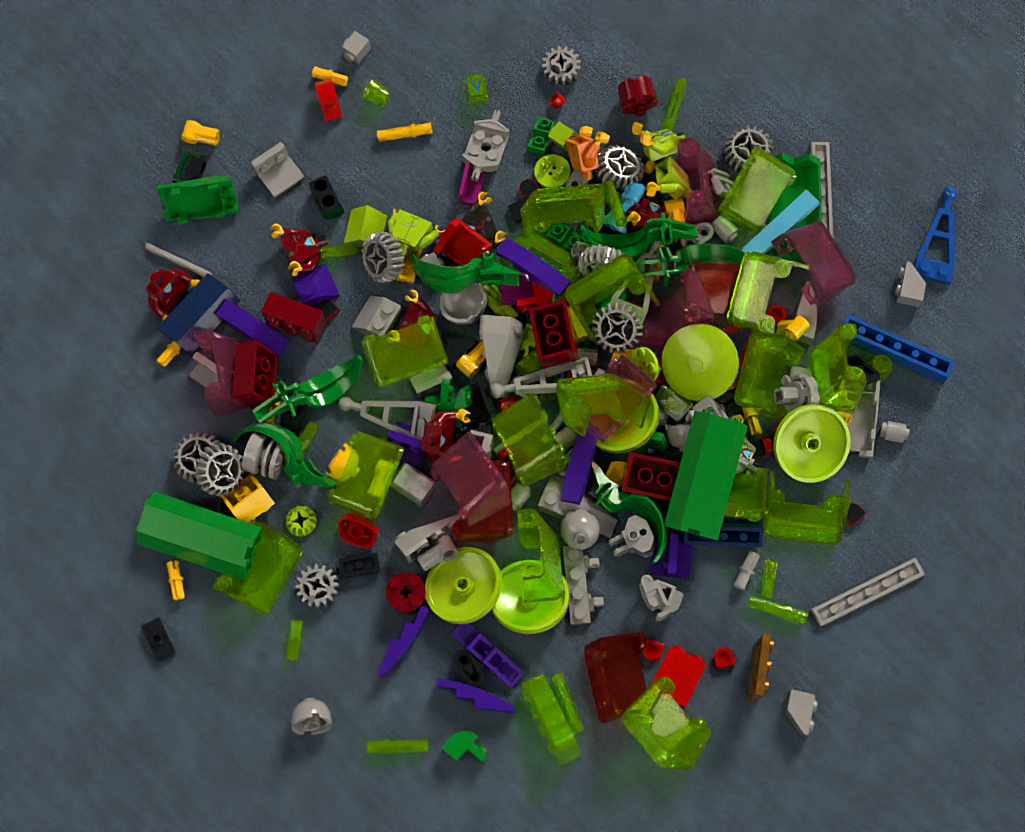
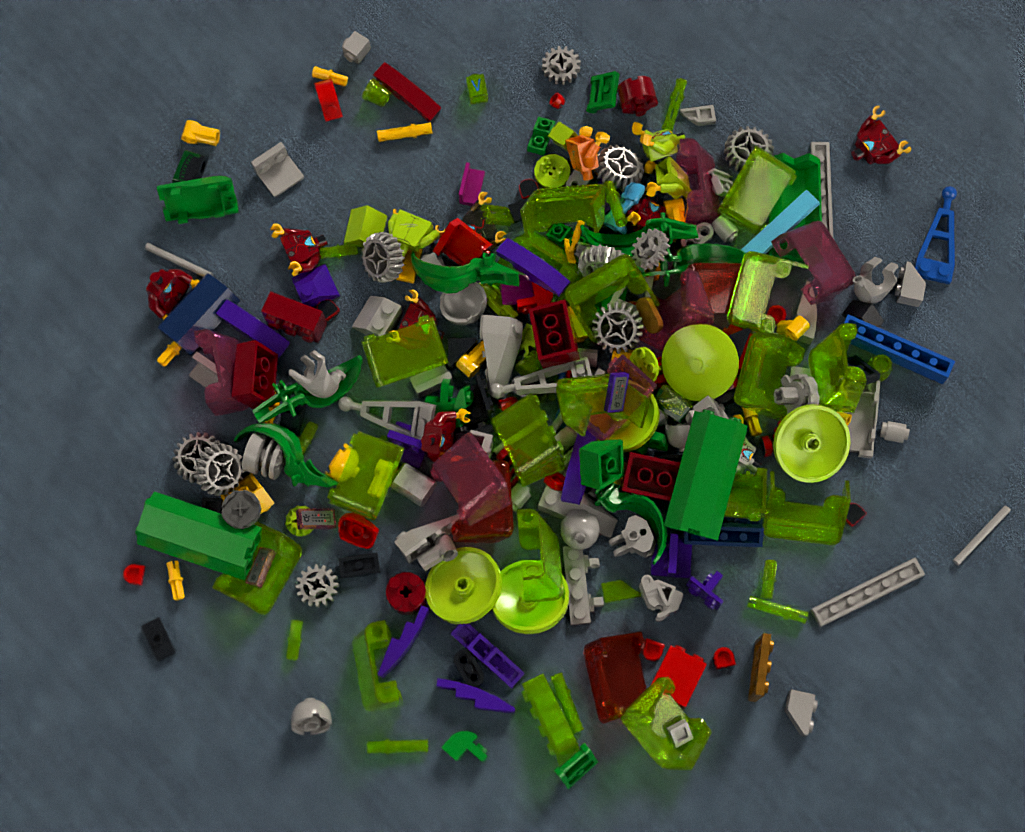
black piece [309,175,345,220] -> none
light grey plate [462,110,509,181] -> none
light grey axle [733,551,760,591] -> none
none -> red tile [123,564,146,586]
none -> dark grey tile [221,490,261,529]
none -> tile [245,547,276,588]
none -> light grey piece [289,350,346,399]
none -> tile [296,509,336,529]
none -> clear neon green windscreen [352,620,404,712]
none -> dark red slope [372,62,441,122]
none -> clear neon green tile [480,204,514,226]
none -> red tile [544,472,565,491]
none -> green plate [553,743,598,789]
none -> yellow piece [564,220,585,264]
none -> green slope [579,439,624,490]
none -> green plate [586,71,620,113]
none -> clear neon green tile [601,580,641,604]
none -> tile [604,372,629,413]
none -> light grey gear [631,228,670,270]
none -> pearl gold tile [636,297,663,334]
none -> light grey tile [666,719,694,748]
none -> light grey tile [680,105,716,126]
none -> dark purple bracket [686,571,724,610]
none -> black slope [842,300,884,327]
none -> dark red torso [851,106,911,164]
none -> light grey piece [853,257,899,304]
none -> light grey bar [953,506,1011,566]

